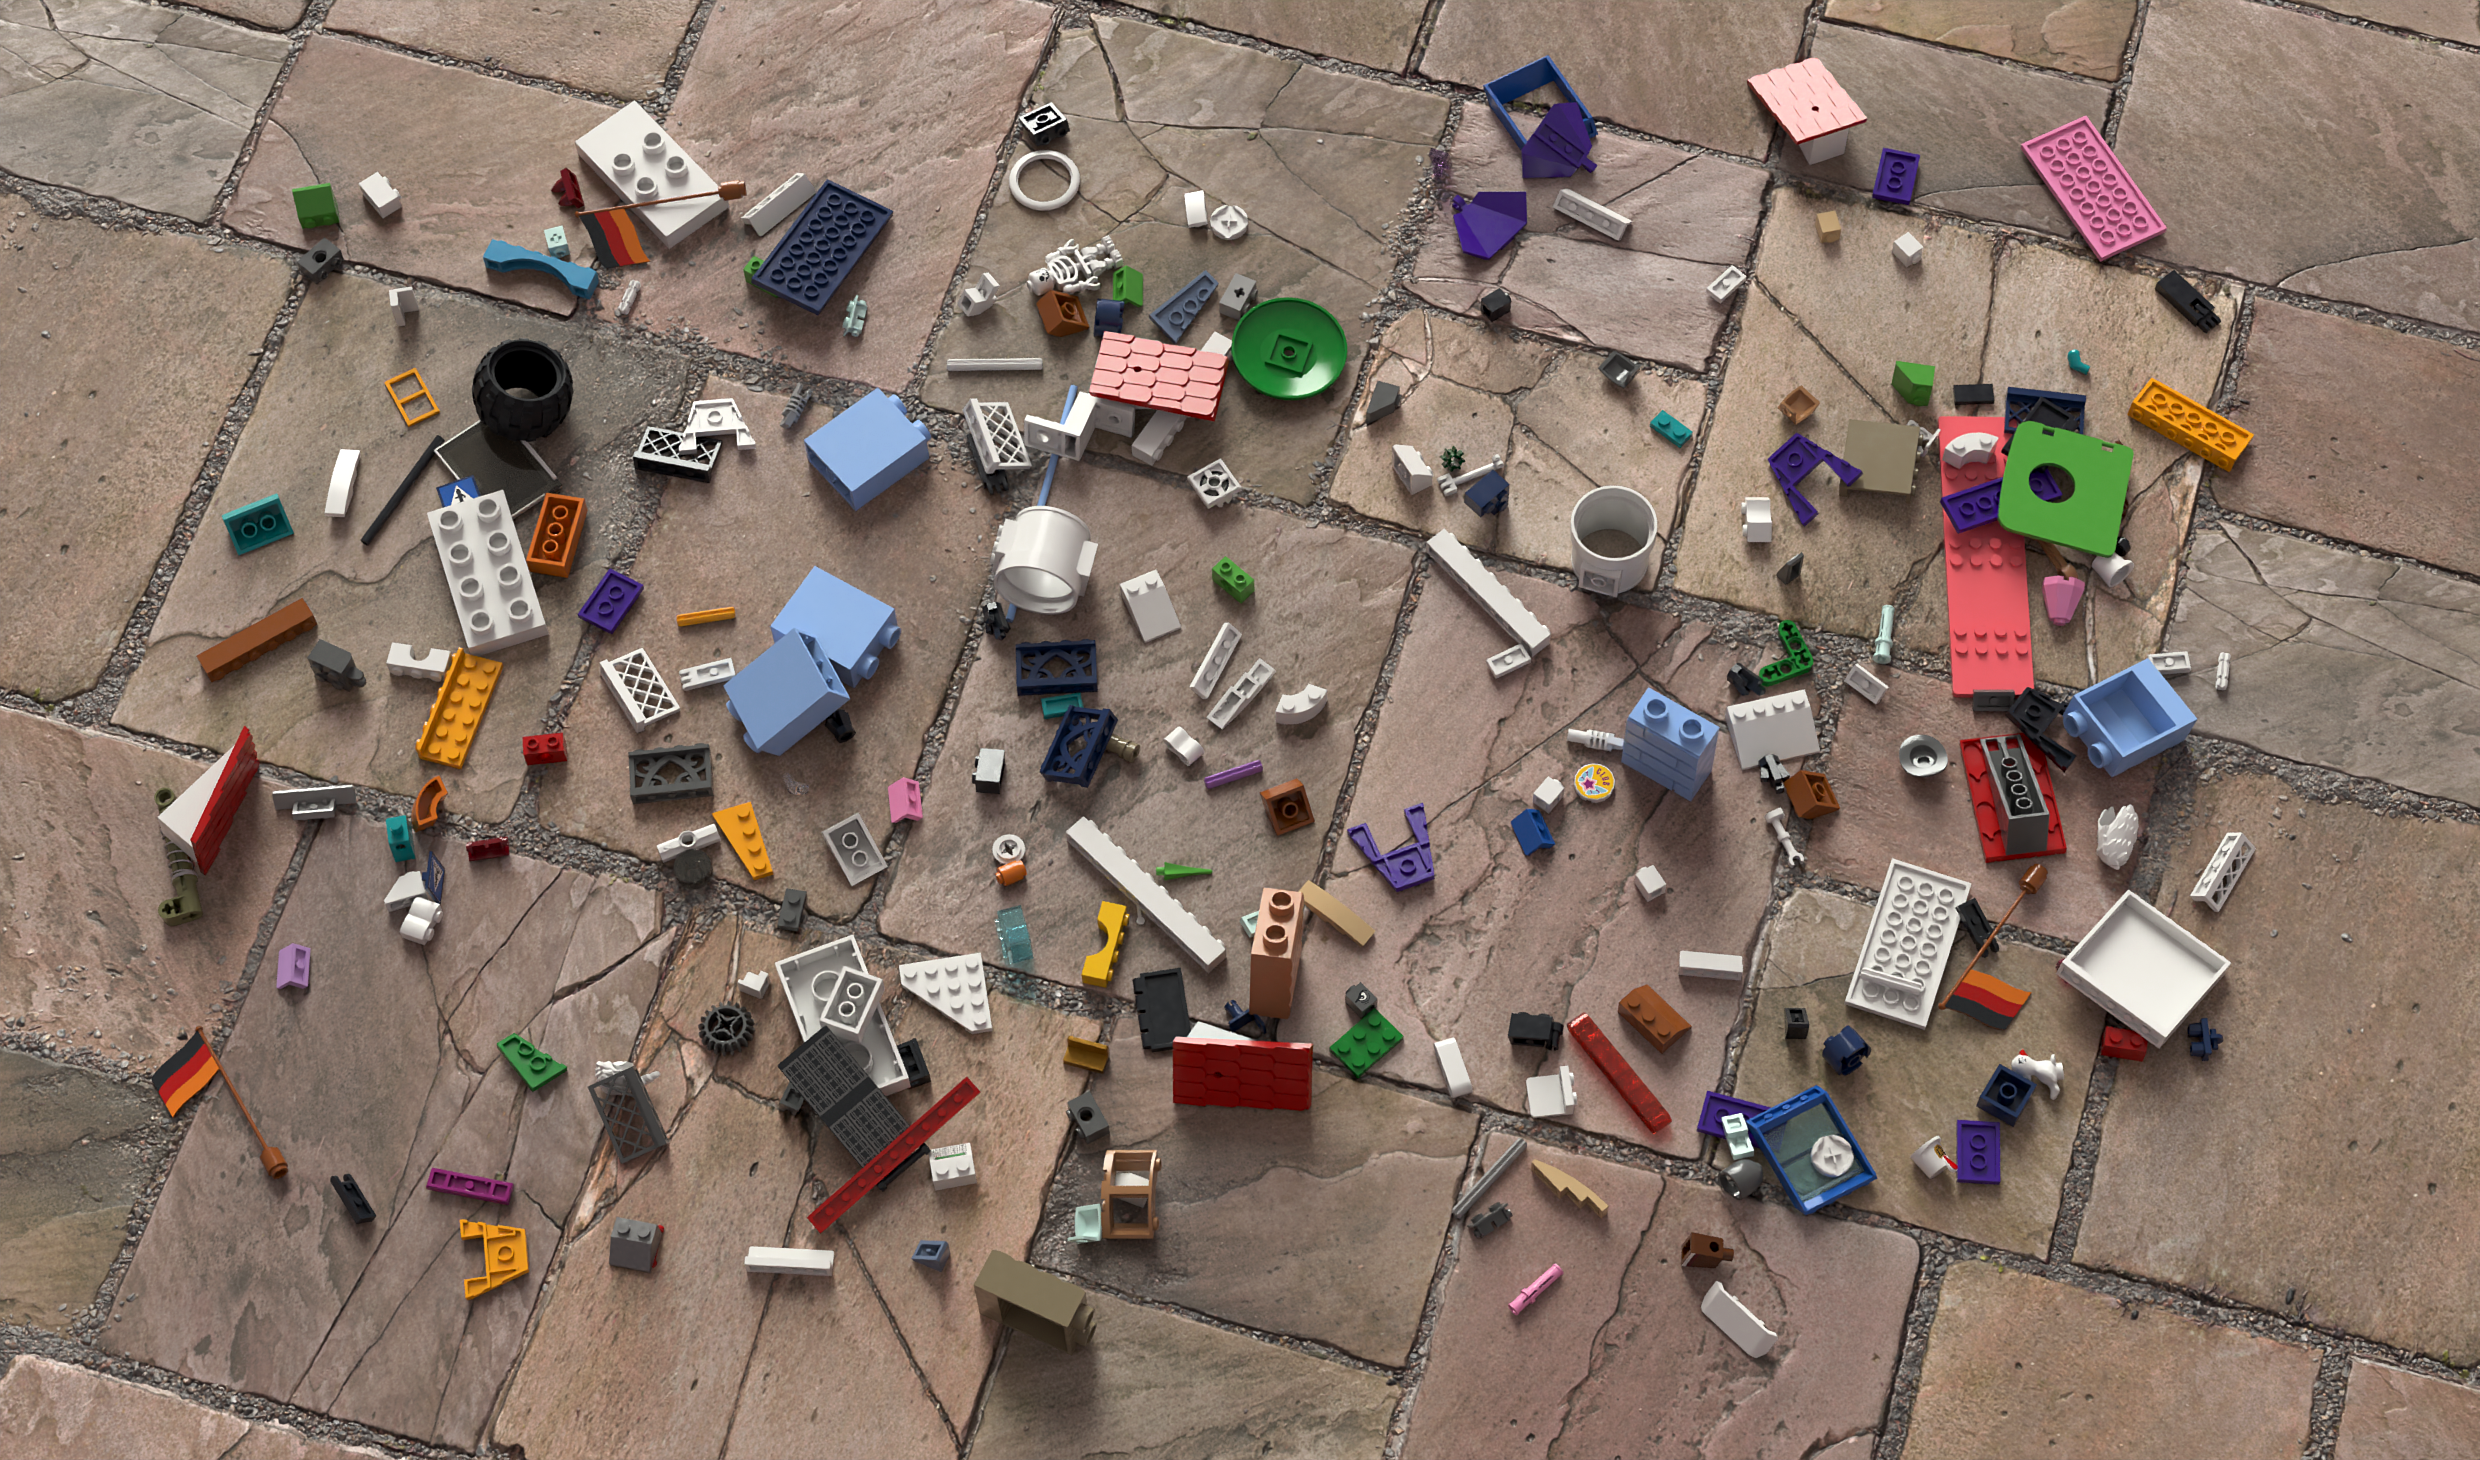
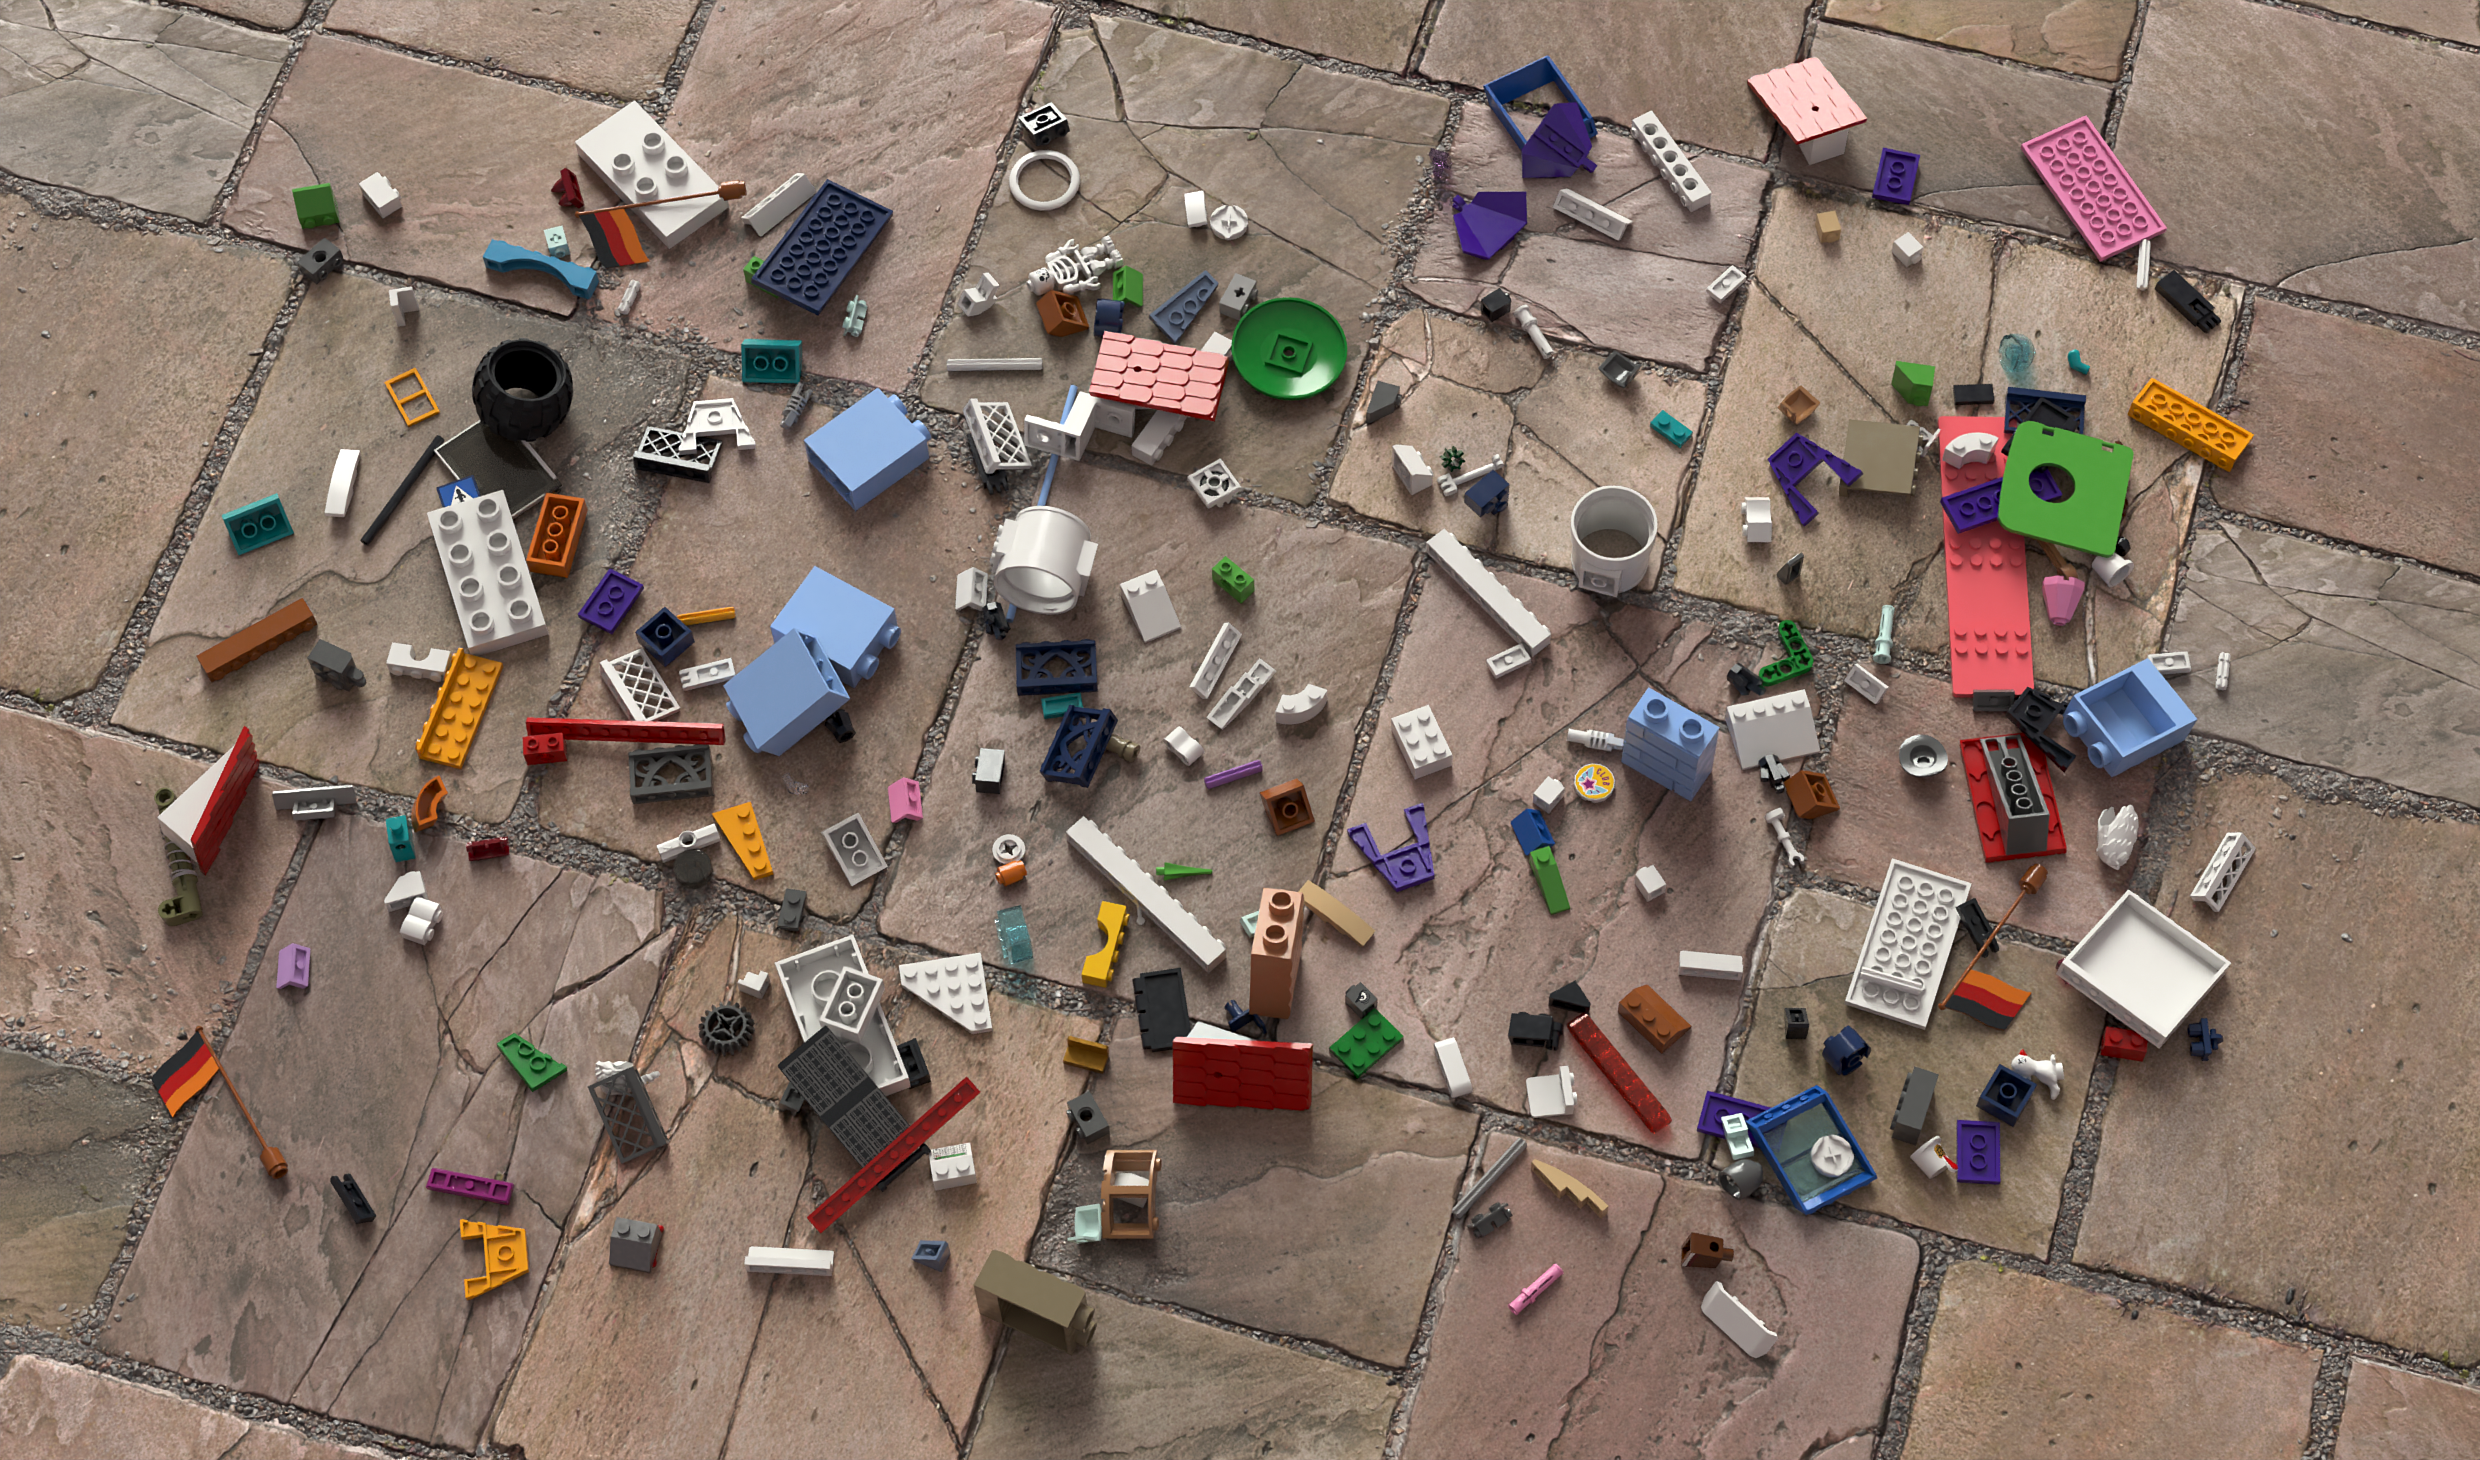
piece [422,851,445,905] -> none
none -> red plate [525,717,726,745]
none -> dark blue brick [635,607,695,667]
none -> teal slope [741,339,802,383]
none -> white panel [955,567,988,611]
none -> white brick [1391,705,1452,779]
none -> white pin [1513,305,1554,359]
none -> bright green slope [1529,846,1570,915]
none -> black slope [1548,980,1591,1015]
none -> white brick [1631,111,1712,212]
none -> dark grey brick [1890,1066,1939,1146]
none -> clear light blue cylinder [1999,334,2036,372]
none -> white axle [2137,239,2151,291]

